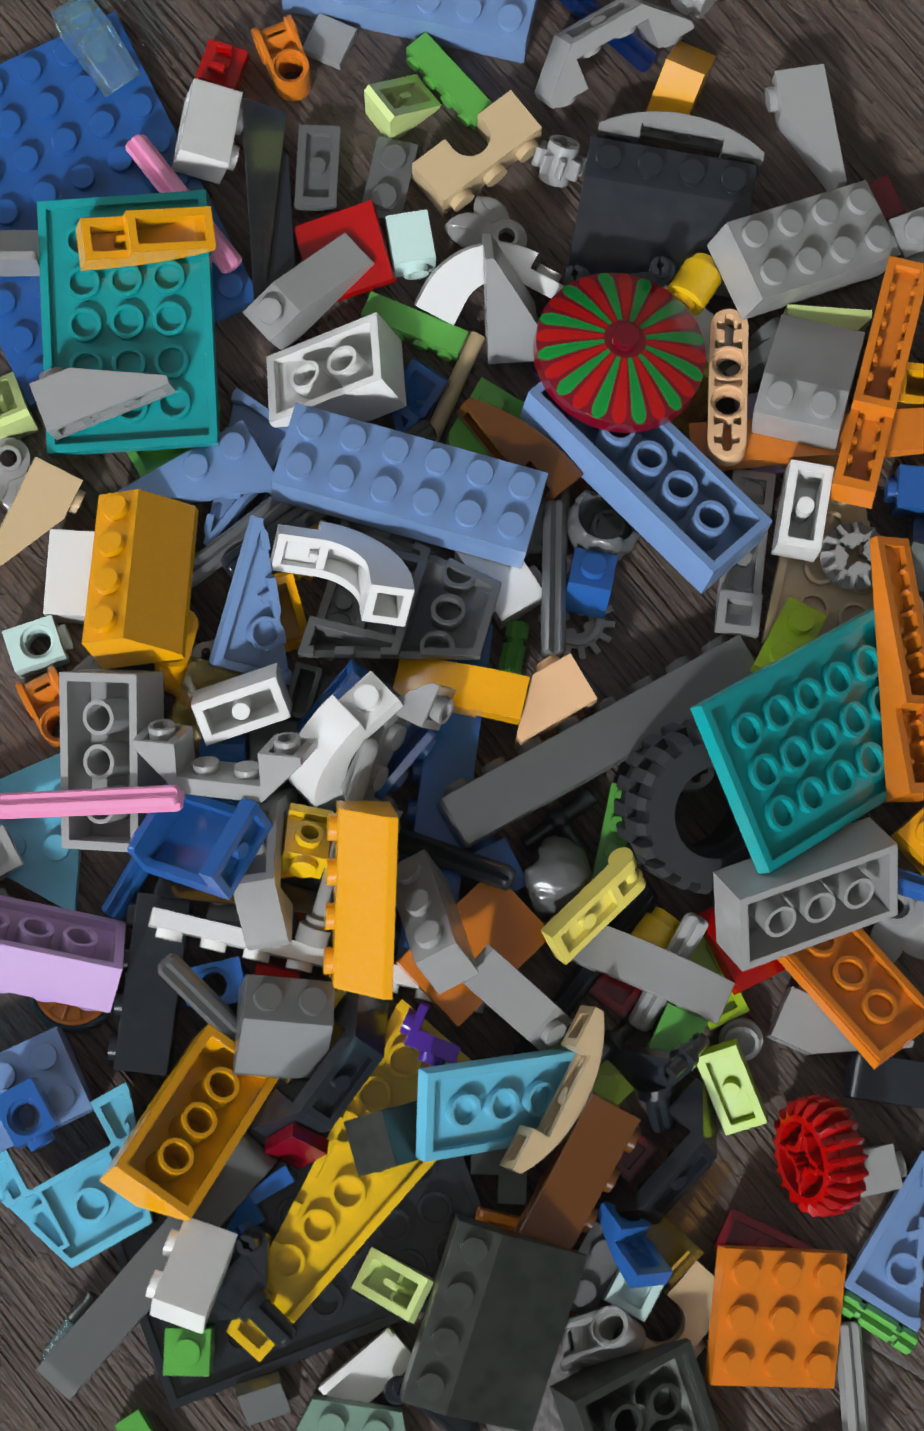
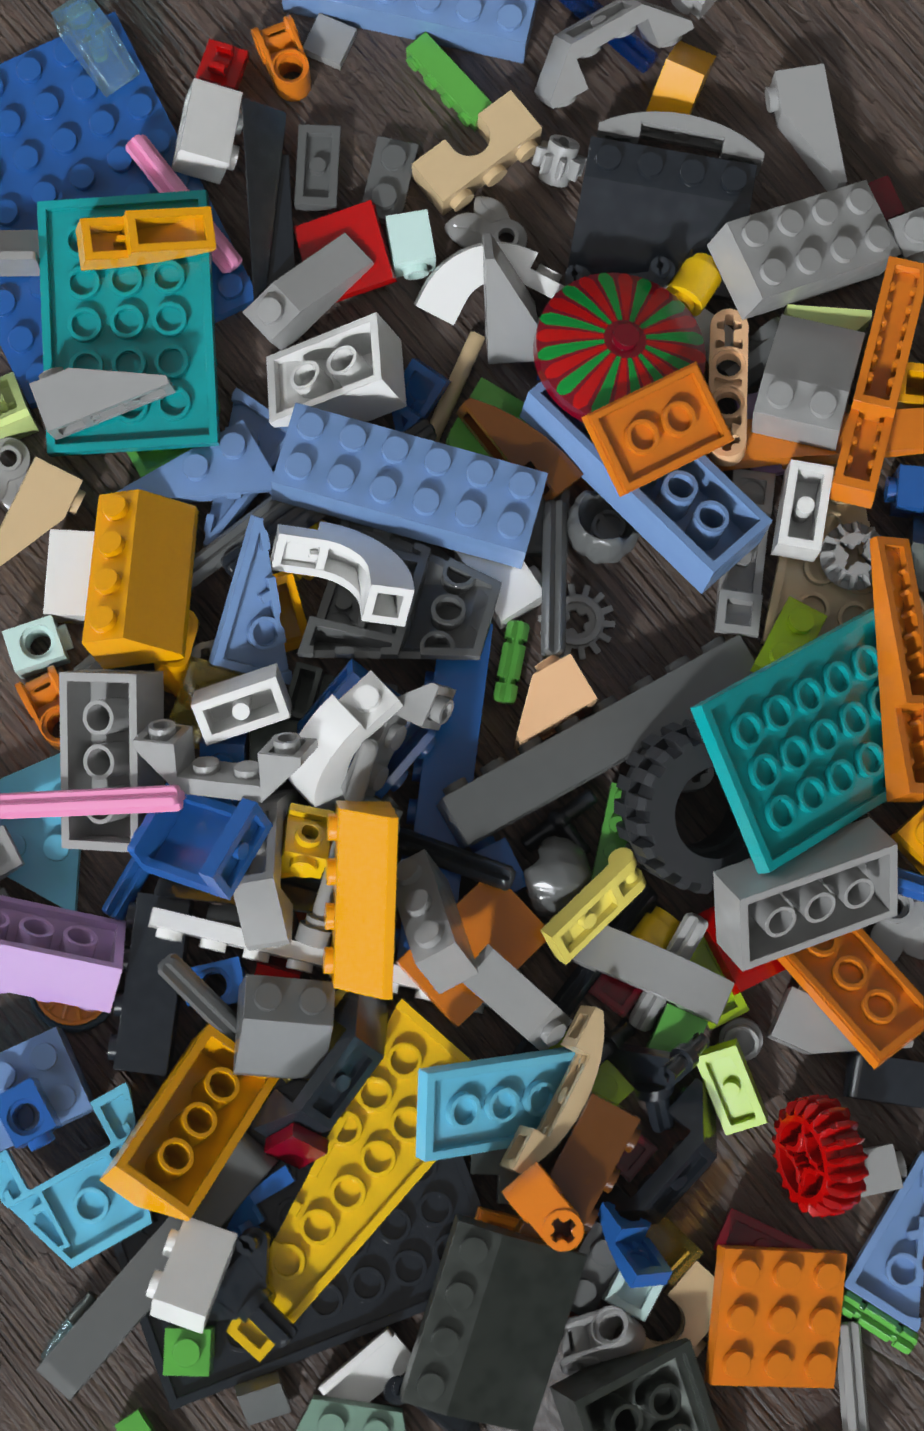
pearl dark grey piece [344,1101,420,1177] -> none
yellowish green slope [351,1247,434,1324] -> none
bright green piece [361,291,468,362] -> none
yellowish green slope [364,74,441,140] -> none
light orange slope [393,659,530,725] -> none
dark purple bracket [399,1001,461,1066] -> none
blue brick [566,547,618,619] -> none
none -> orange piece [501,1161,584,1252]
none -> orange tile [581,362,734,497]

